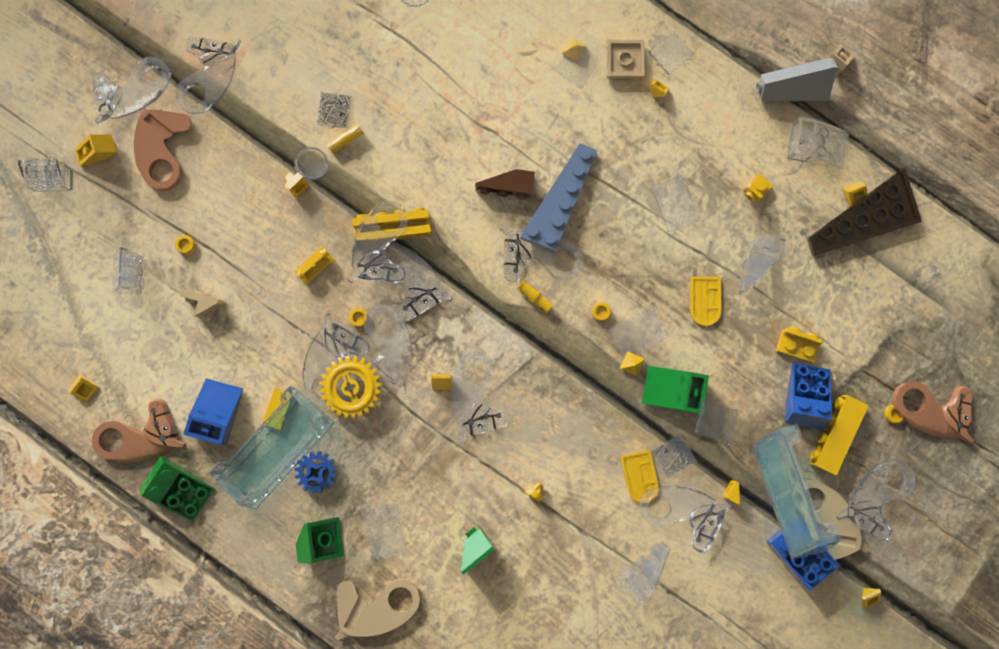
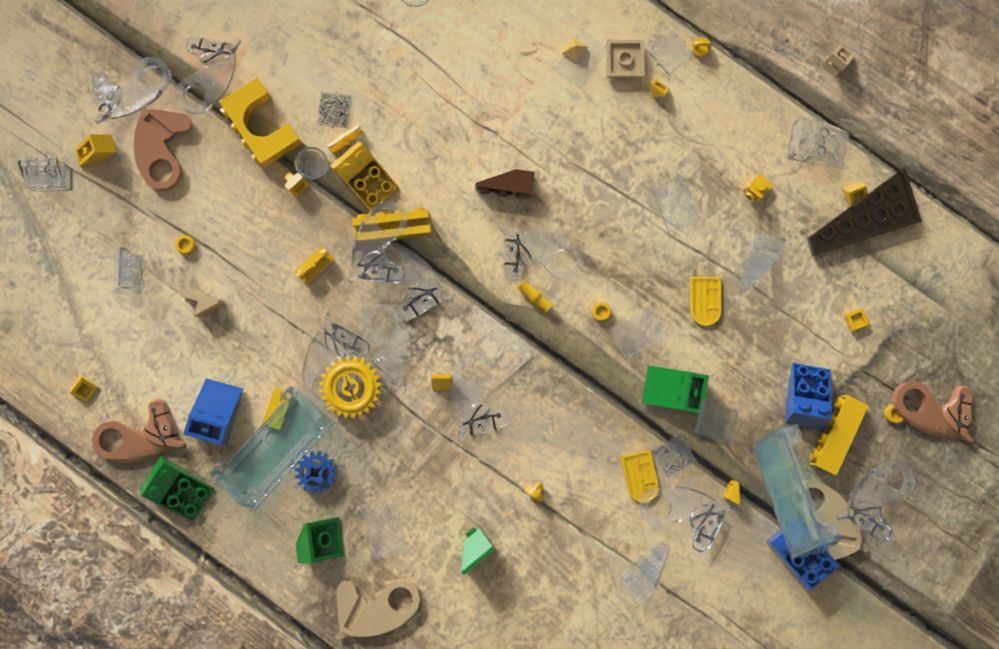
yellow tile [349,308,369,328] -> none
sand blue wing [520,143,597,253] -> none
yellow slope [620,351,645,376] -> none
light grey slope [756,58,838,101] -> none
yellow bracket [776,326,824,363] -> none
yellow slope [862,588,881,609] -> none
none -> yellow arch [220,77,302,168]
none -> yellow slope [330,141,399,211]
none -> yellow tile [691,37,712,57]
none -> yellow tile [843,307,870,332]

